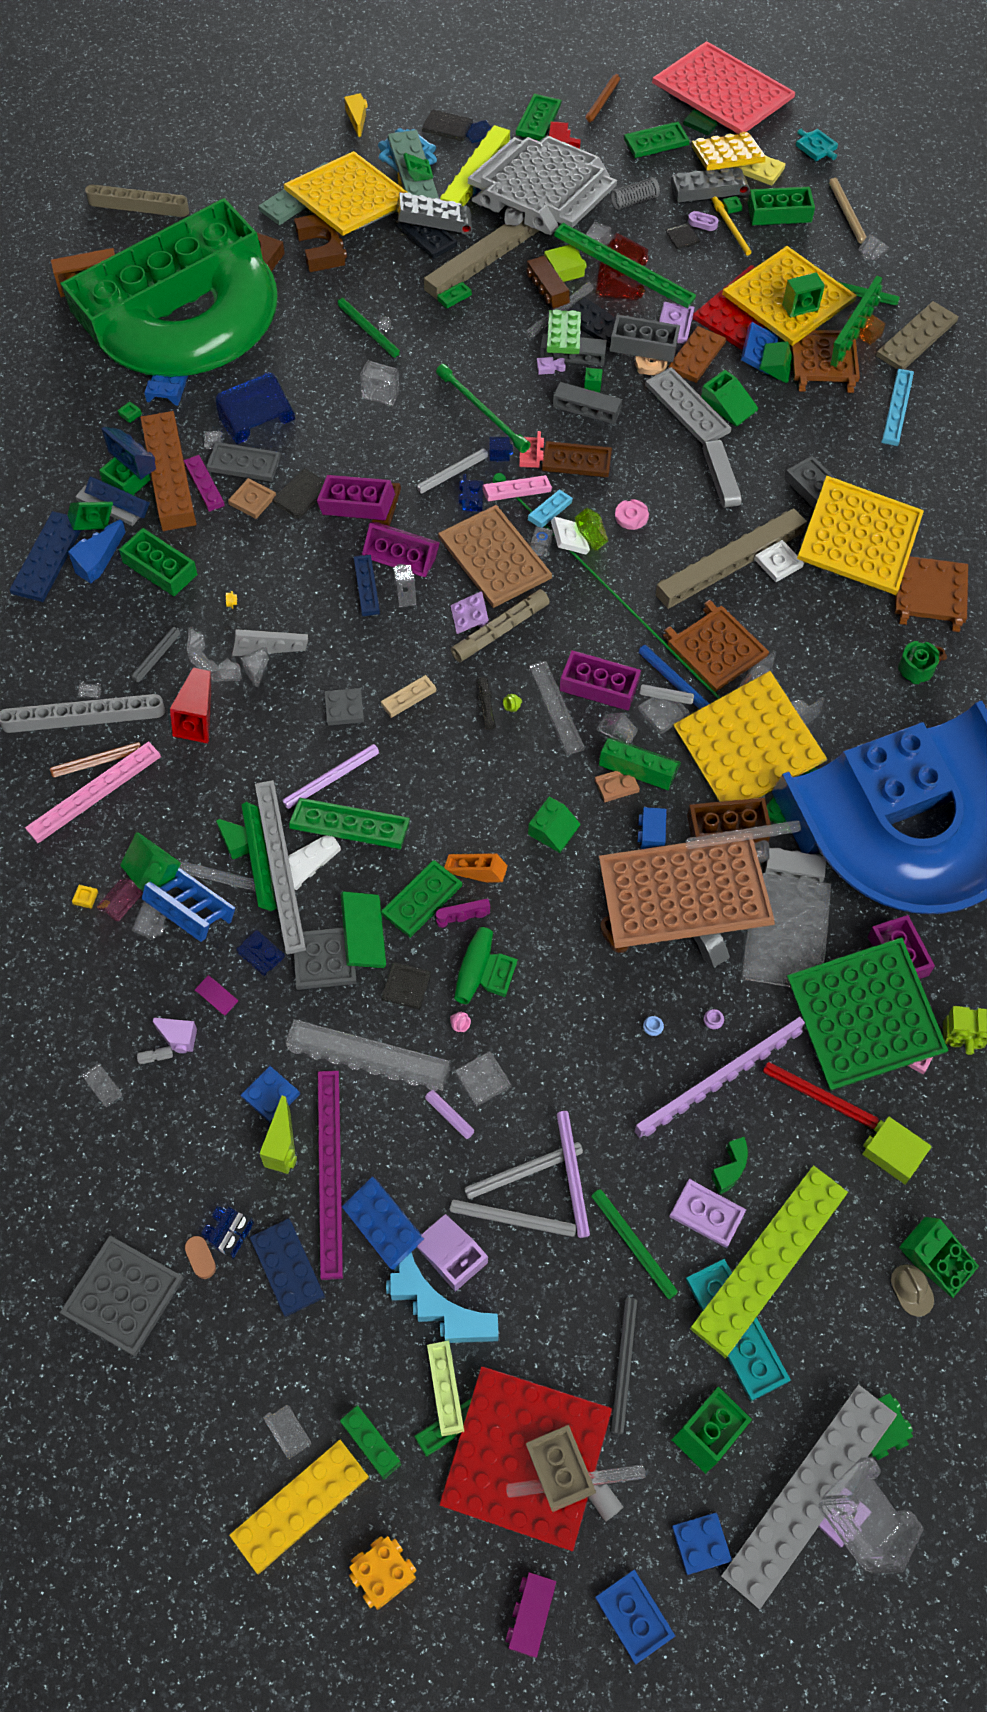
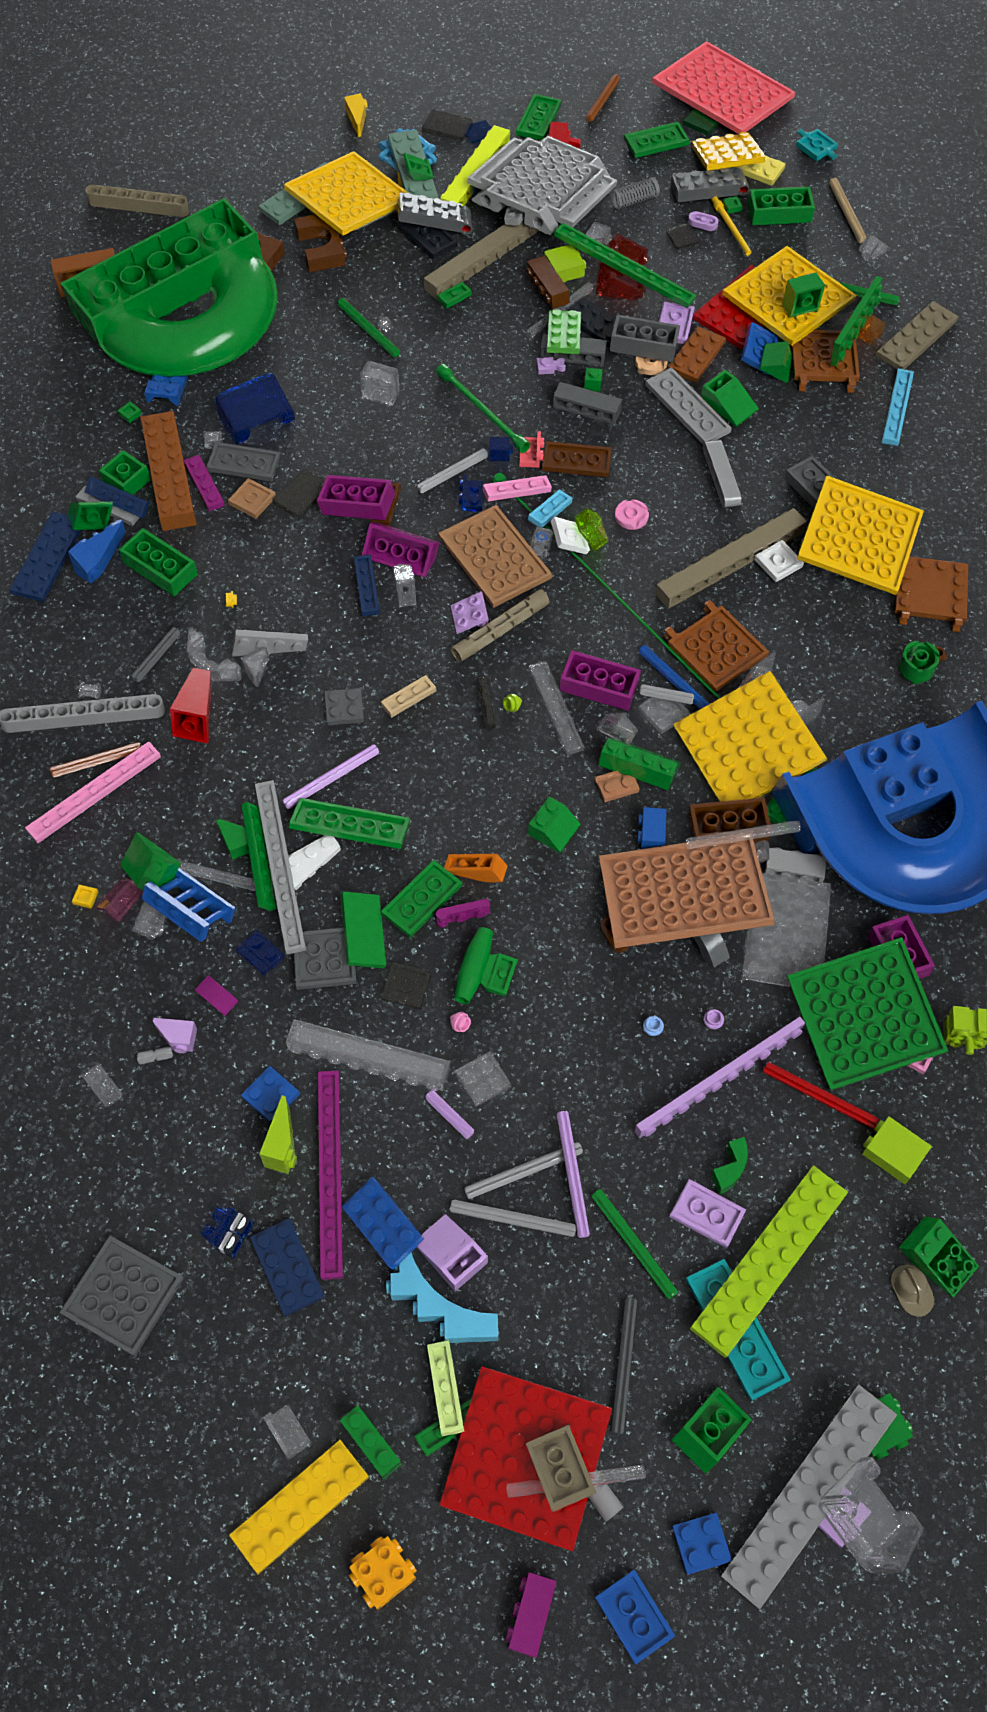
dark blue slope [101,427,156,480] -> none
nougat tile [185,1236,216,1279] -> none

